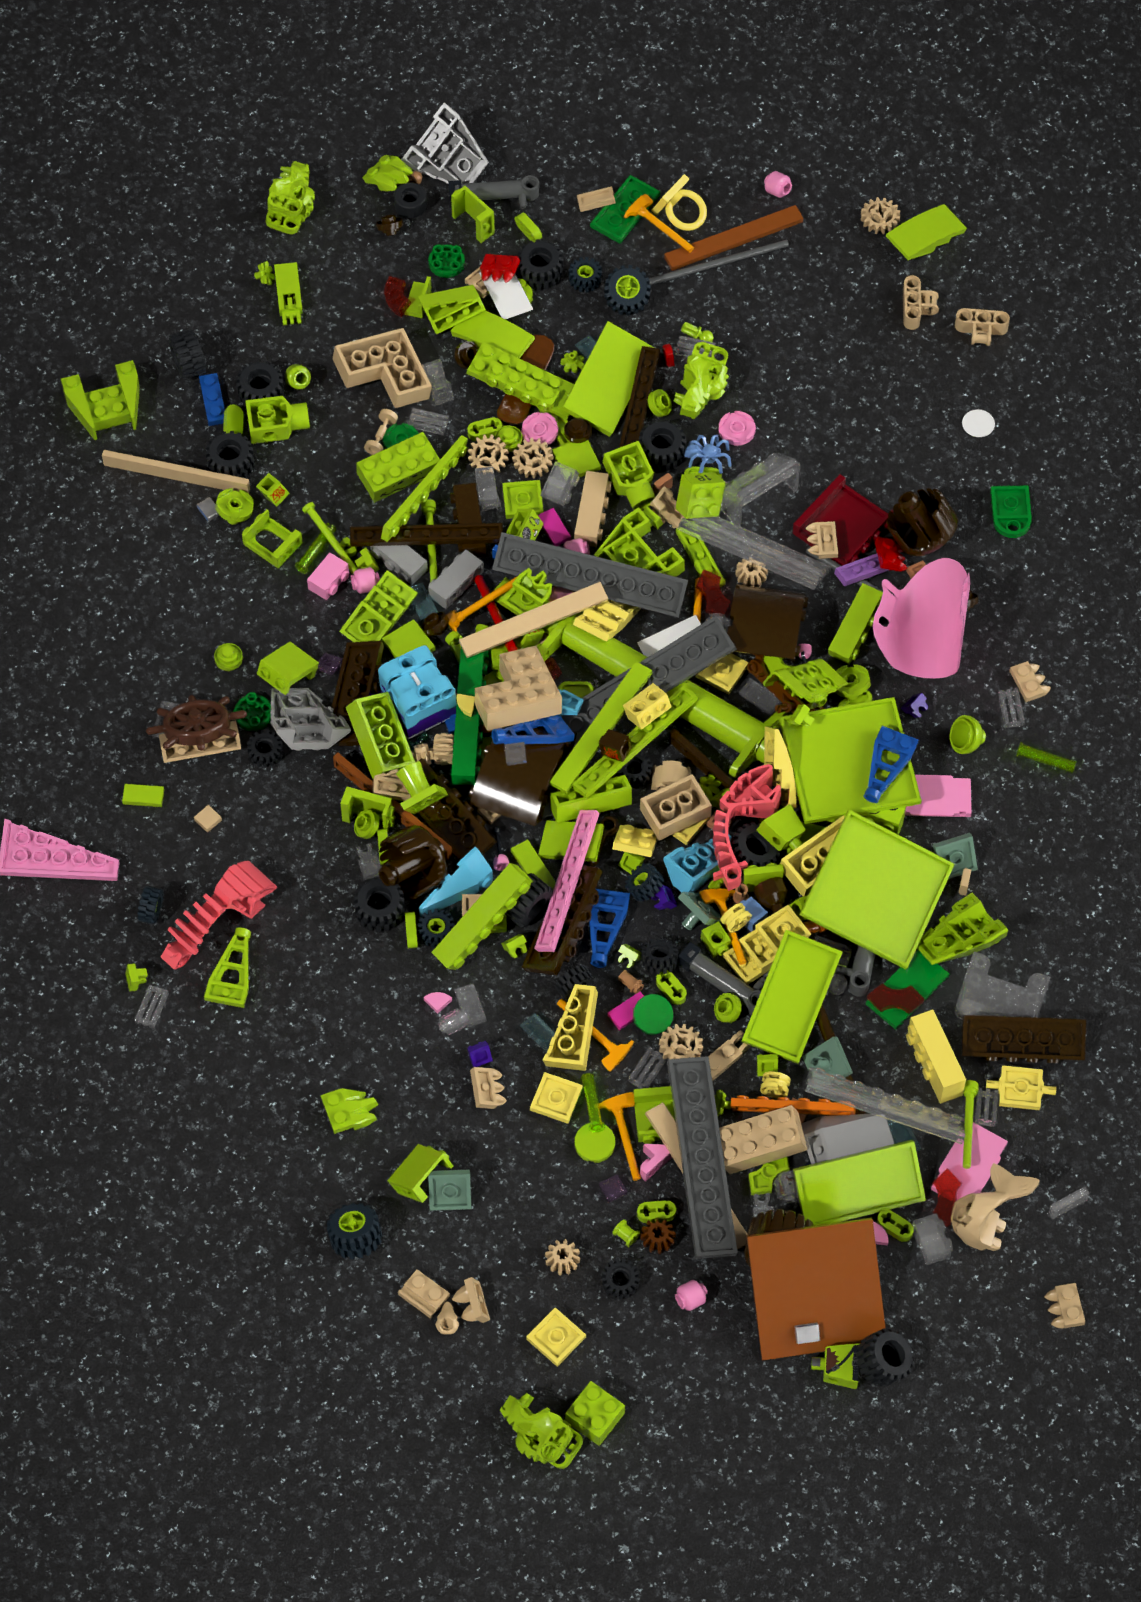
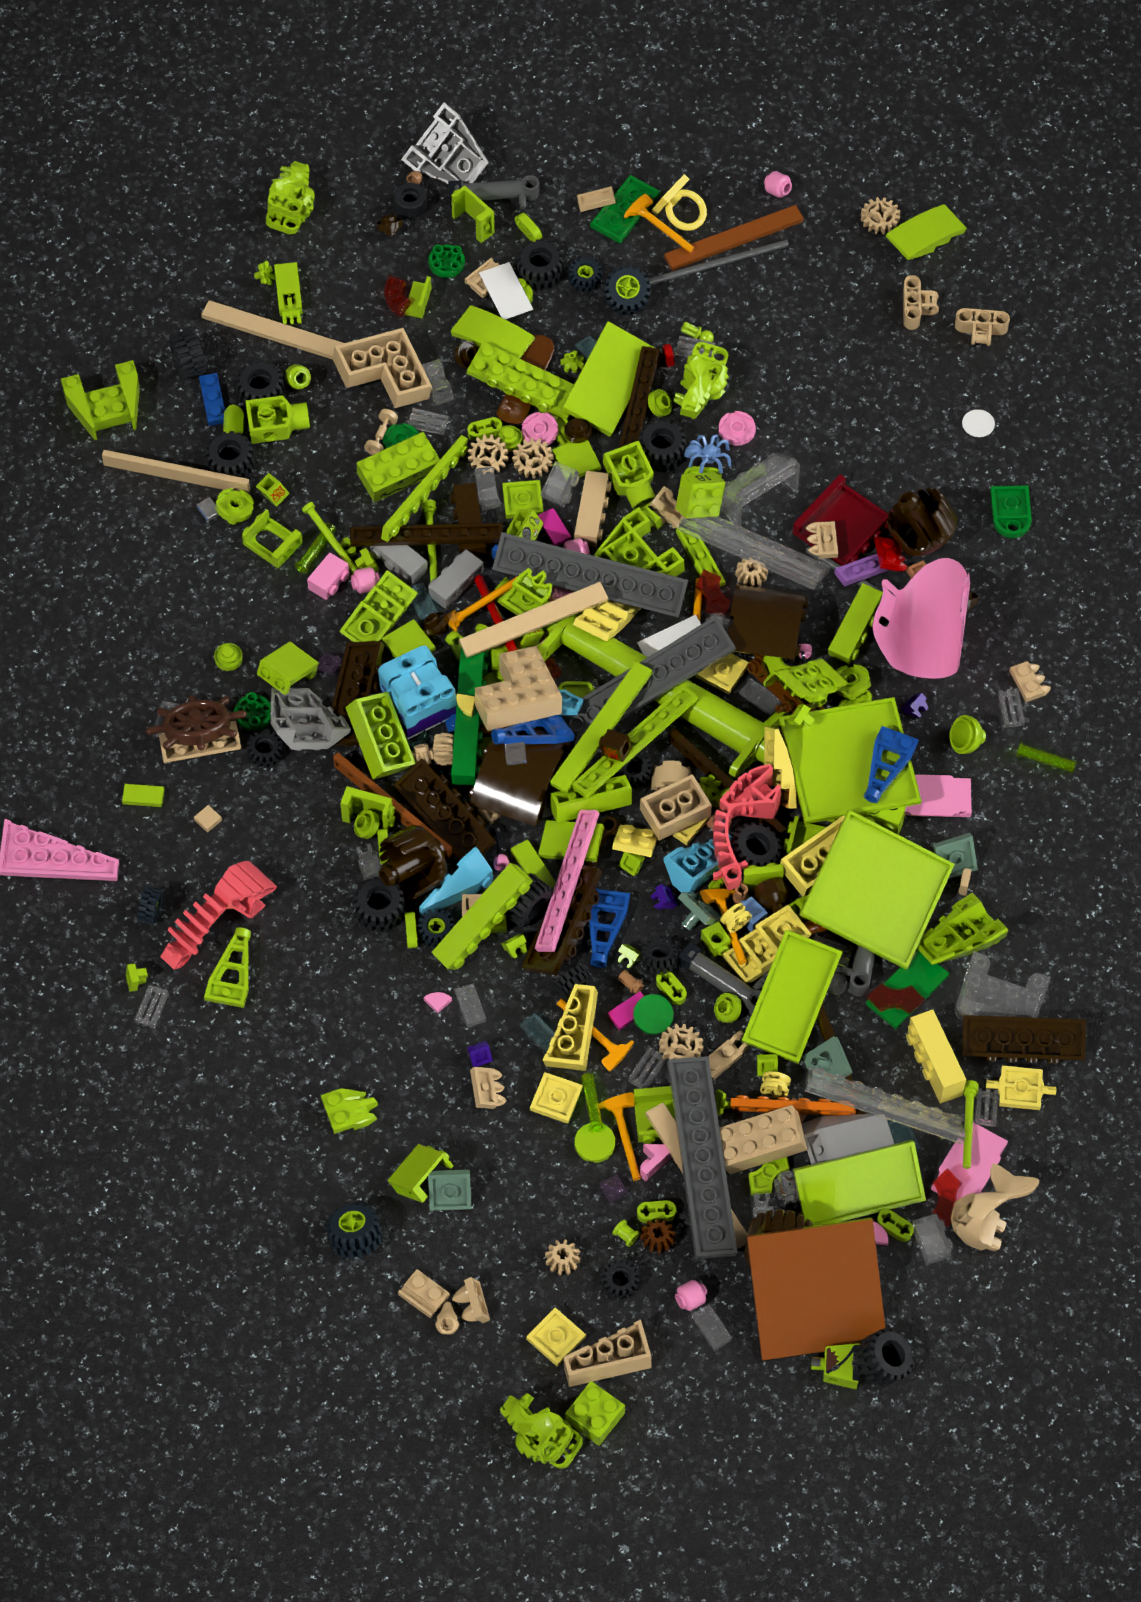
lime plate [362,155,413,191] -> none
tan wing [372,769,411,801] -> none
lime plant [396,761,448,814] -> none
lime wedge [418,285,486,335] -> none
clear brick [438,1008,470,1035] -> none
red plate [480,254,520,283] -> none
light yellow brick [623,683,672,730] -> none
black bush [625,863,663,902] -> none
nougat tile [654,473,673,495] -> none
lime torso [756,804,805,851] -> none
flat silver piece [794,1323,820,1344] -> none
tan plate [1044,1283,1085,1328] -> none
clear tile [1048,1187,1089,1220] -> none
none -> tan tile [202,300,344,360]
none -> tan wedge [564,1320,651,1387]
none -> clear tile [691,1304,732,1351]

